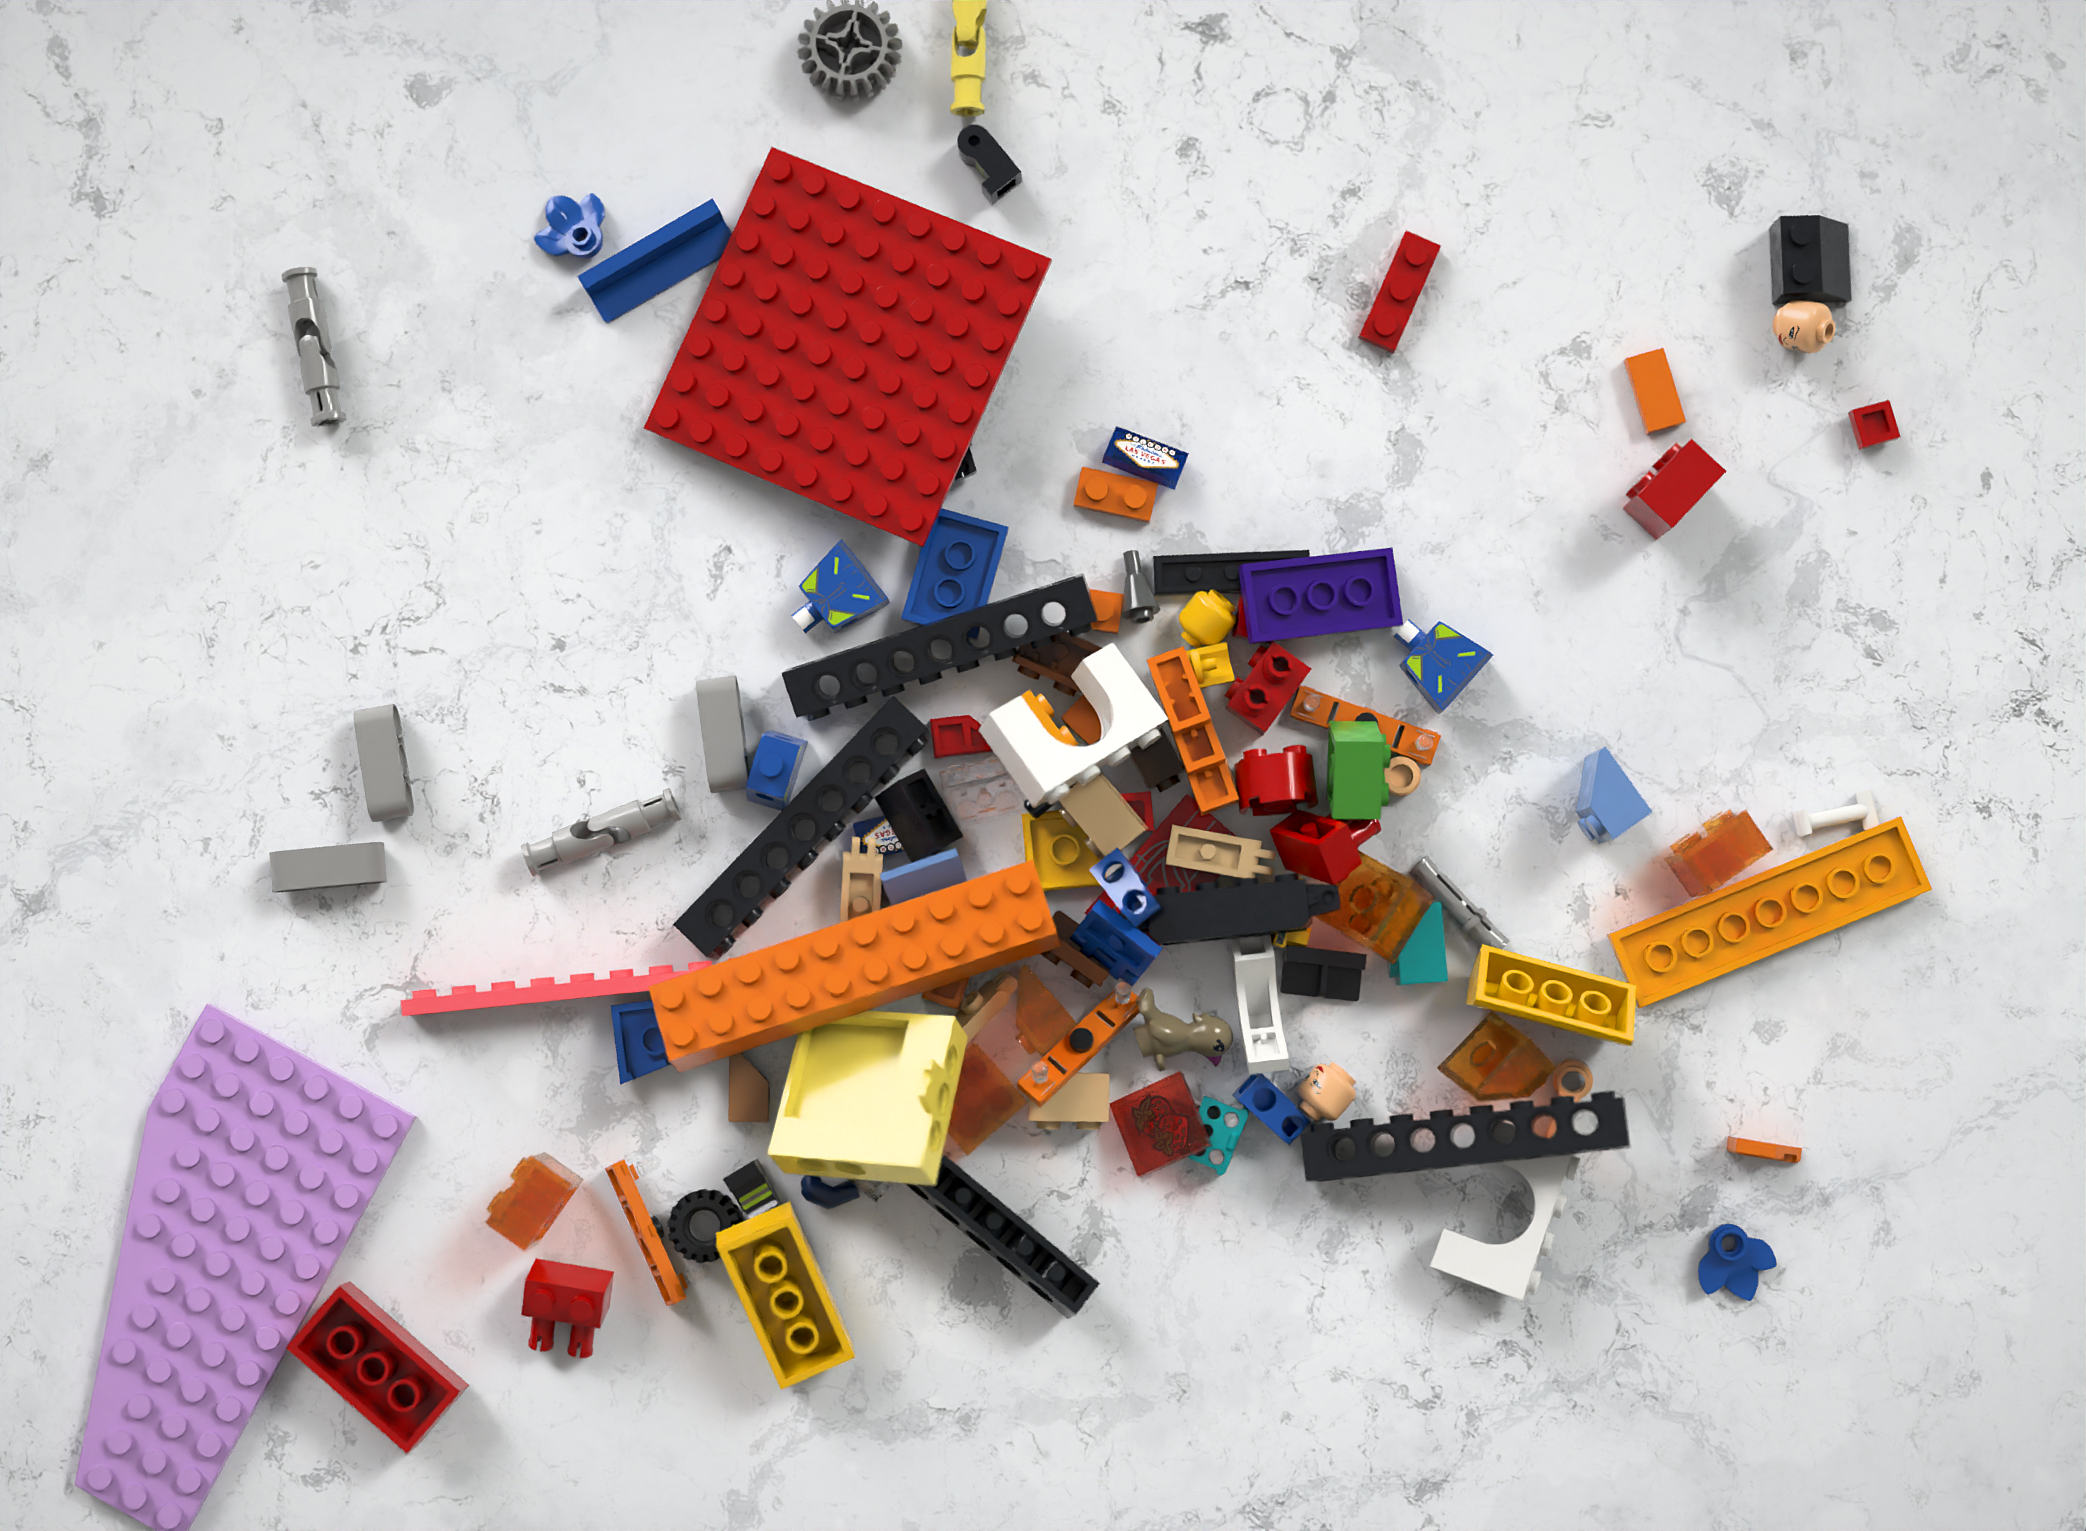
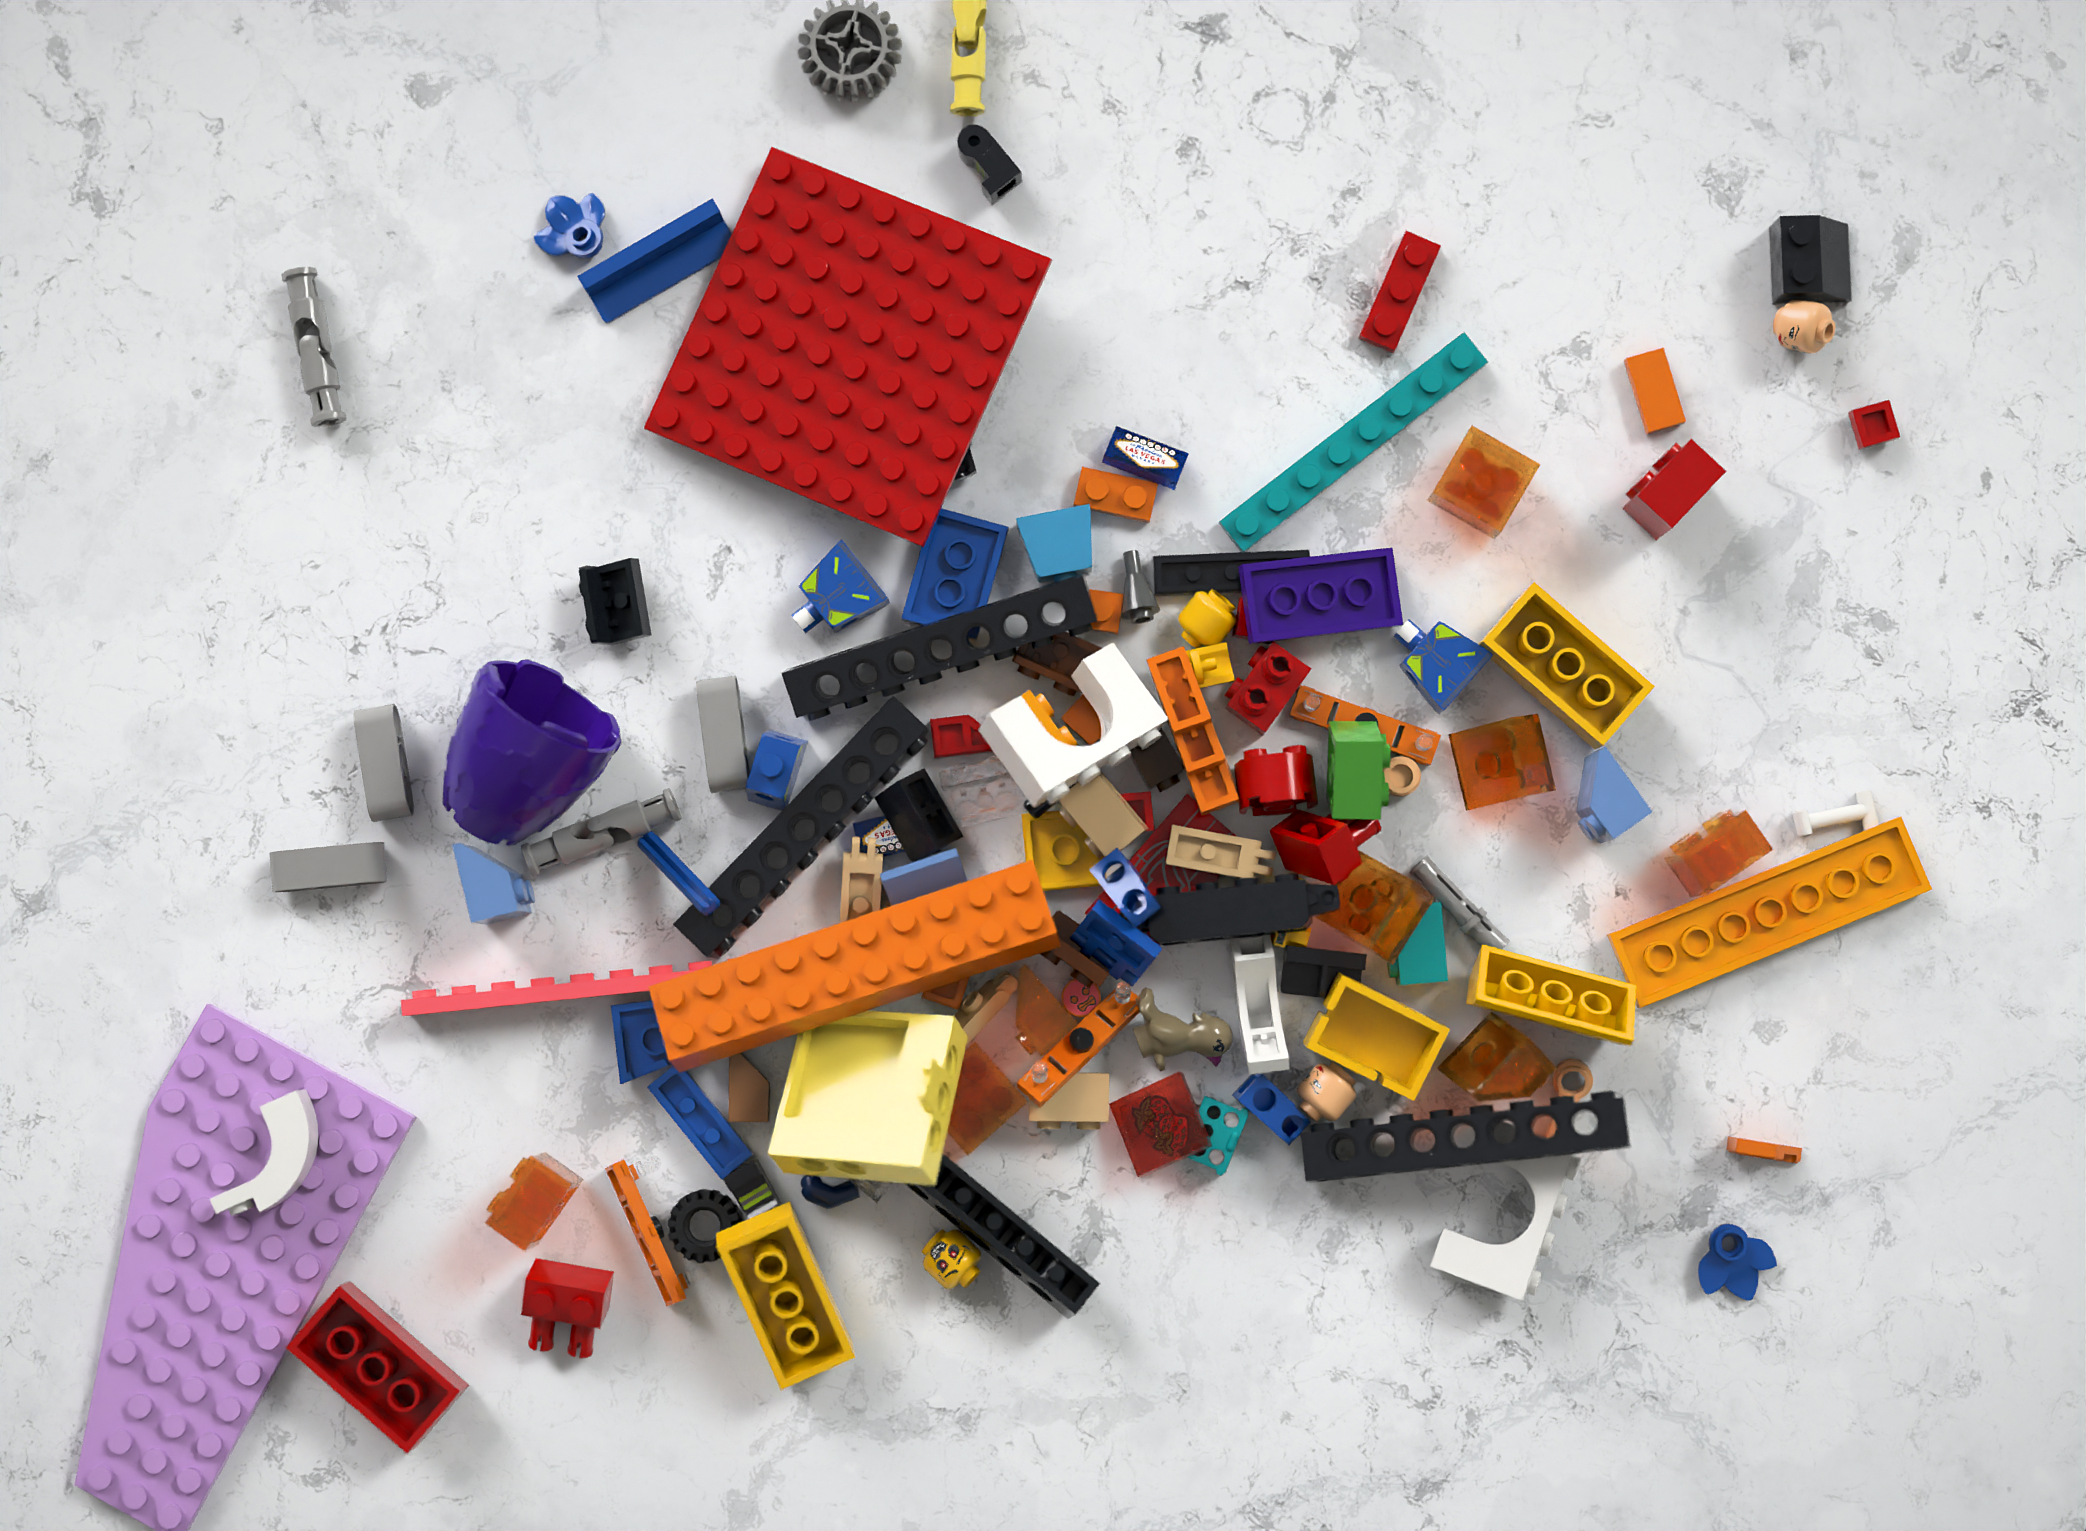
none -> white arch [210,1089,319,1217]
none -> dark purple piece [442,659,622,846]
none -> medium blue slope [452,843,535,925]
none -> black bracket [578,558,652,645]
none -> blue axle [637,831,720,916]
none -> blue plate [647,1066,754,1180]
none -> yellow head [922,1229,981,1289]
none -> dark azure torso [1016,504,1092,583]
none -> coral tile [1061,979,1101,1017]
none -> teal plate [1219,332,1488,552]
none -> yellow piece [1303,972,1450,1101]
none -> clear orange brick [1427,425,1541,539]
none -> clear orange slope [1448,714,1556,811]
none -> yellow brick [1479,582,1655,750]

